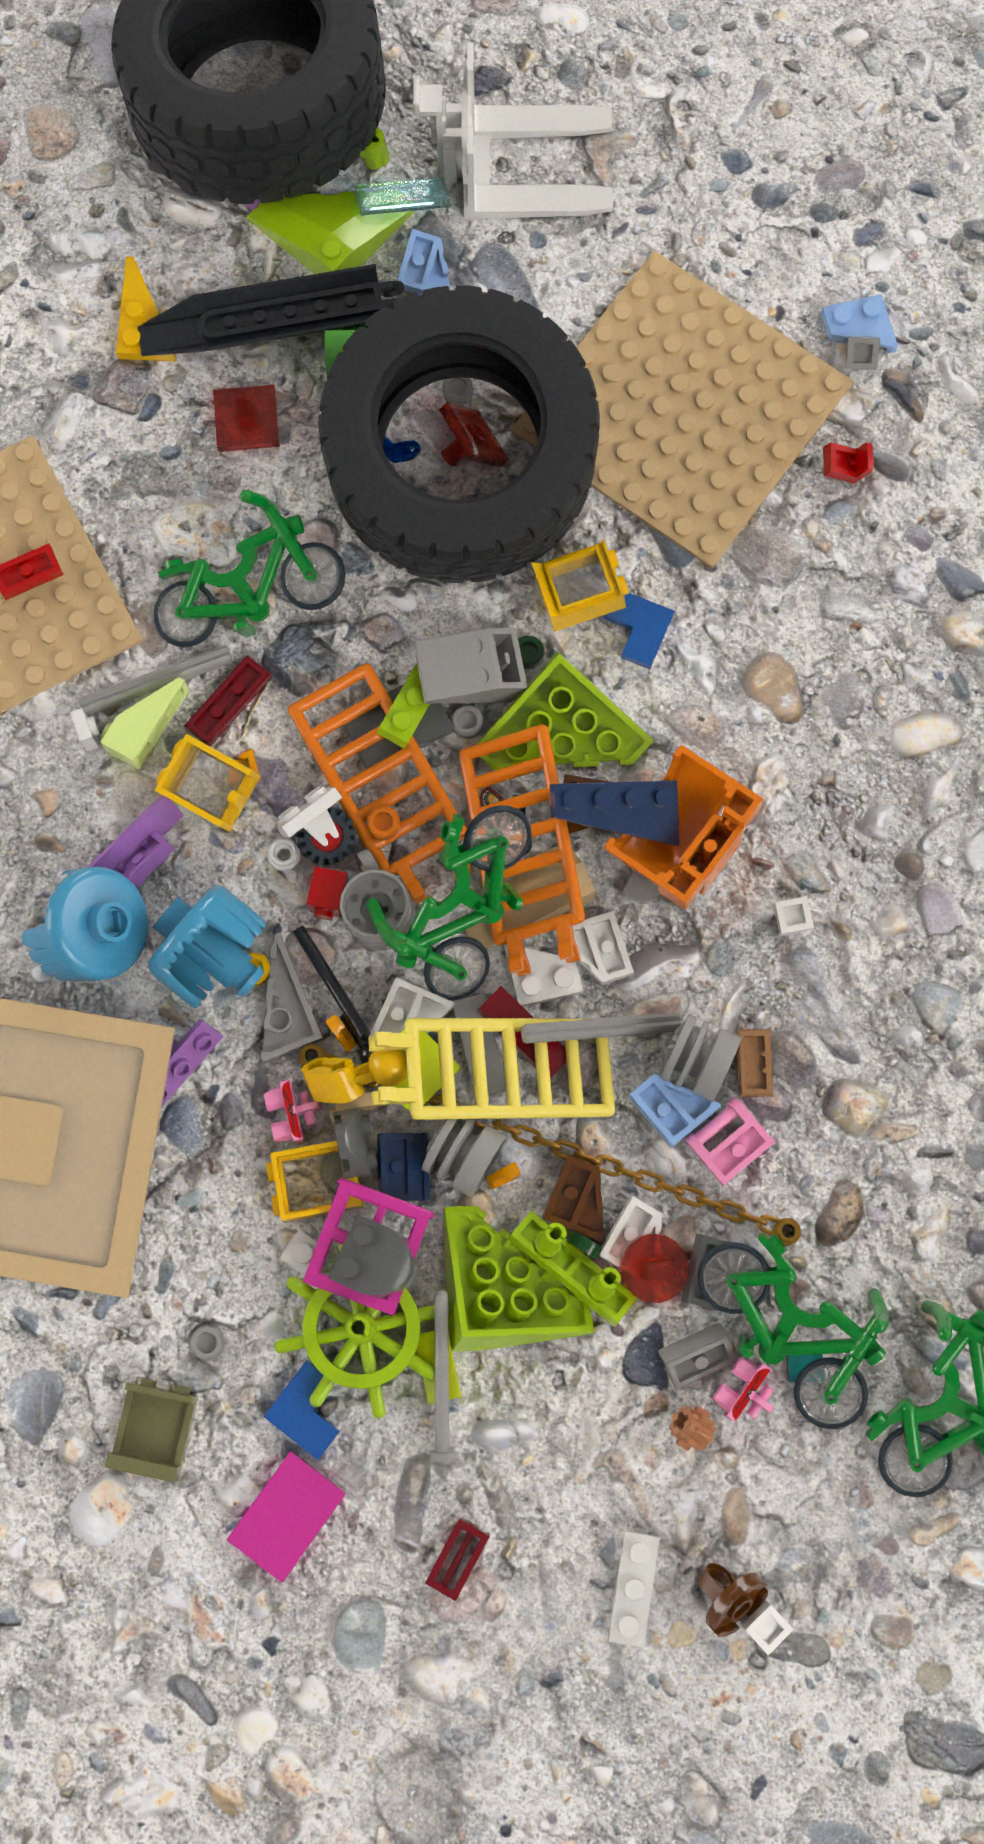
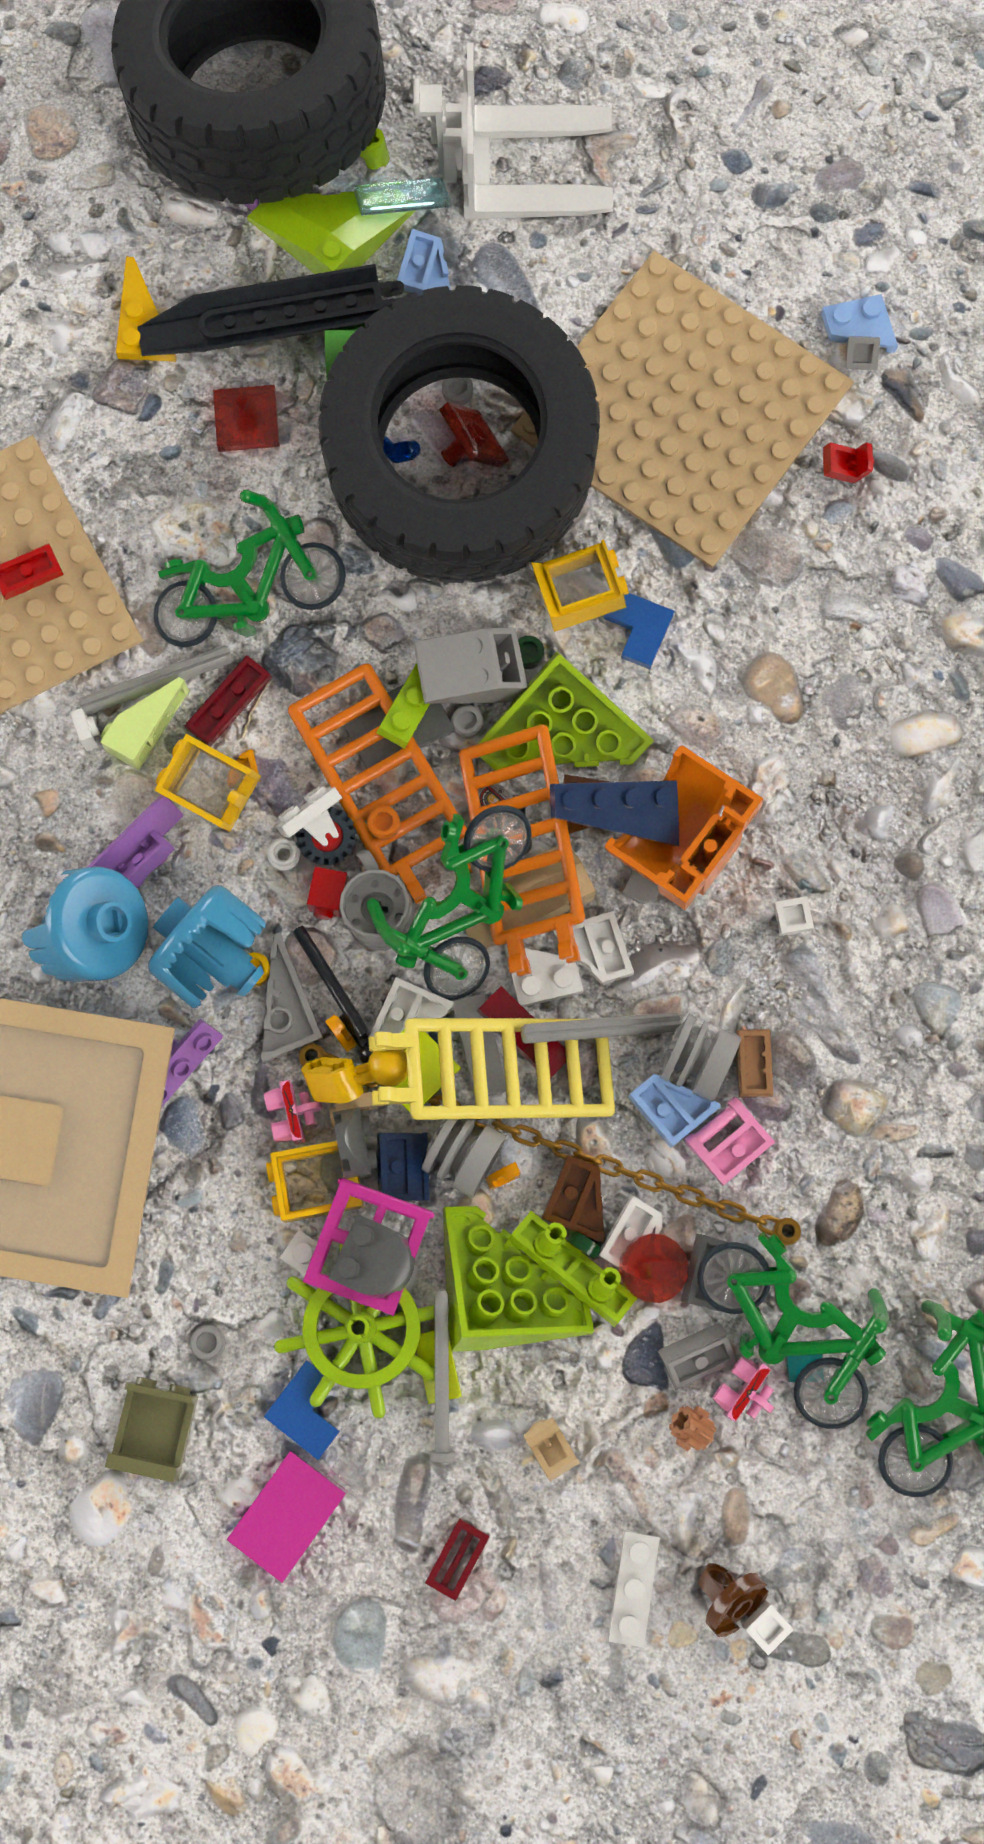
none -> tan bracket [523,1417,580,1482]

